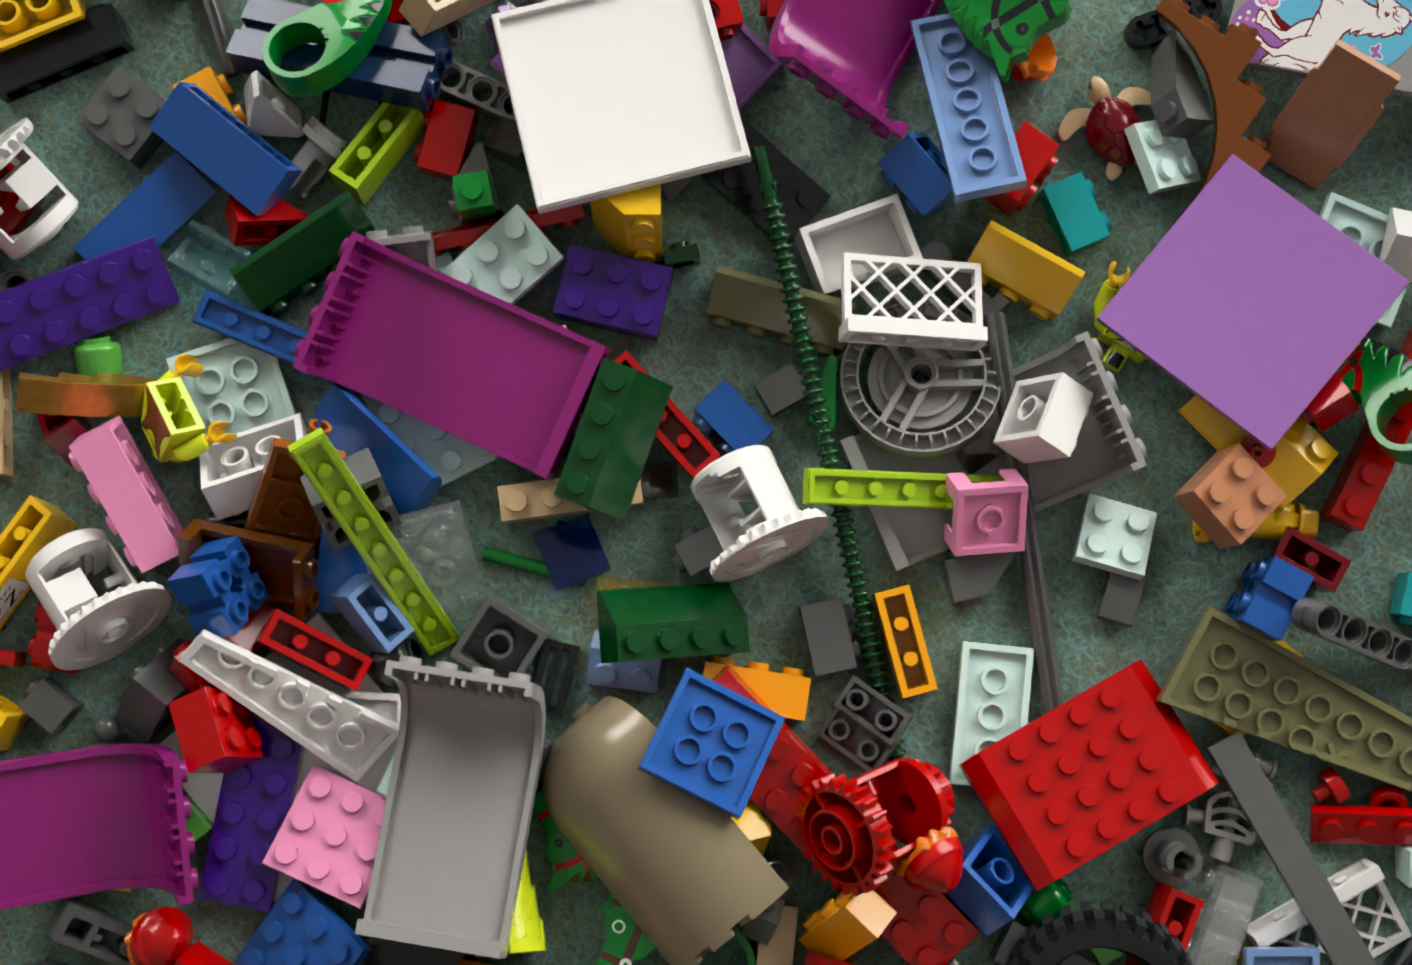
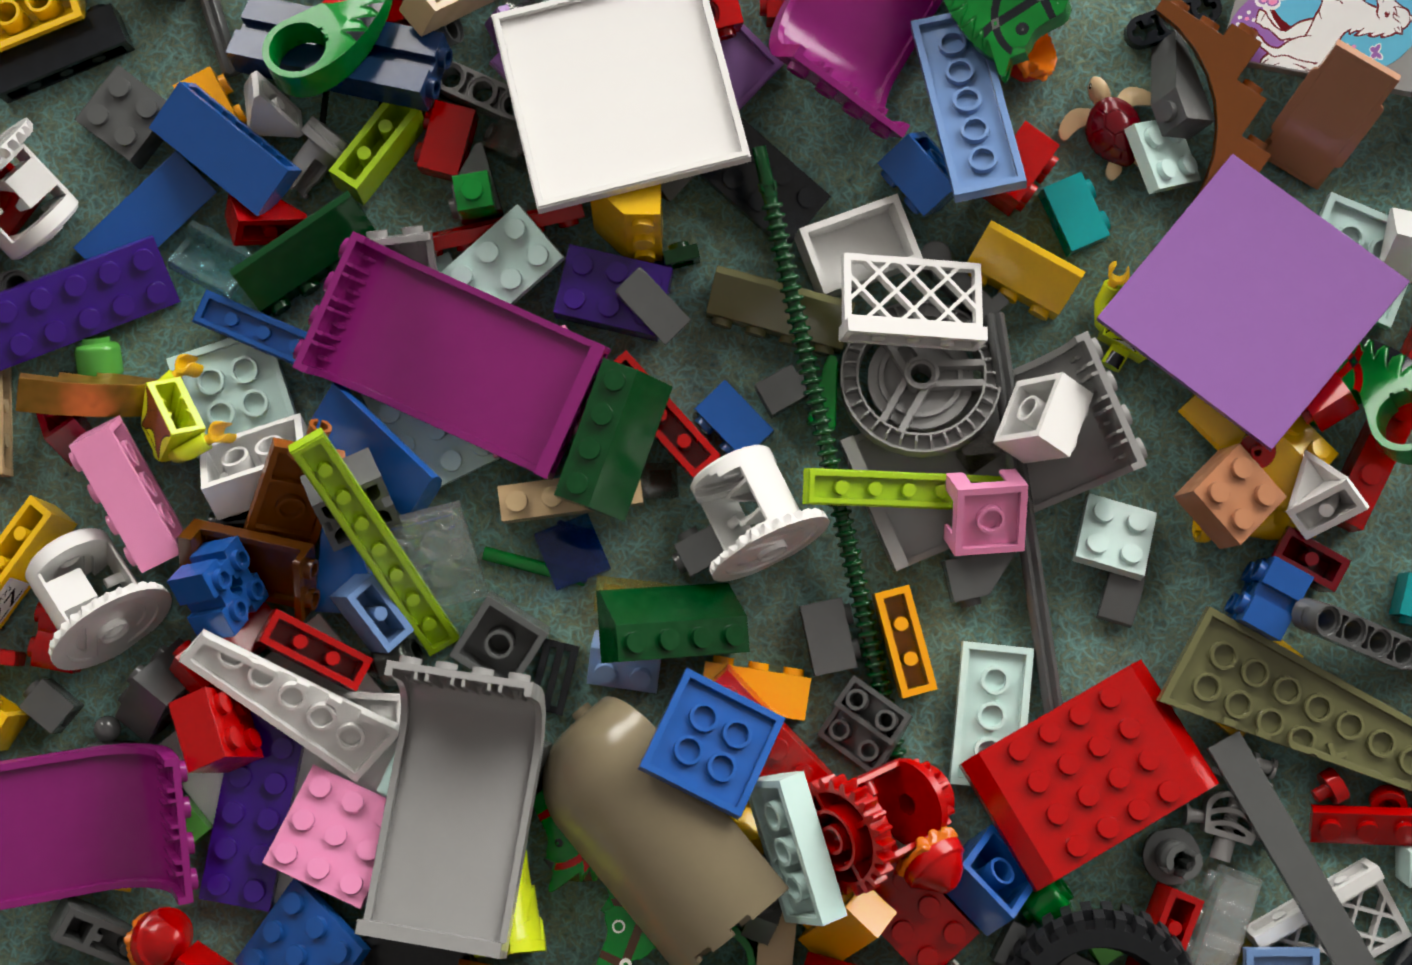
none -> dark grey slope [615,267,691,346]
none -> light aqua slope [749,771,848,926]
none -> white slope [1285,449,1369,540]

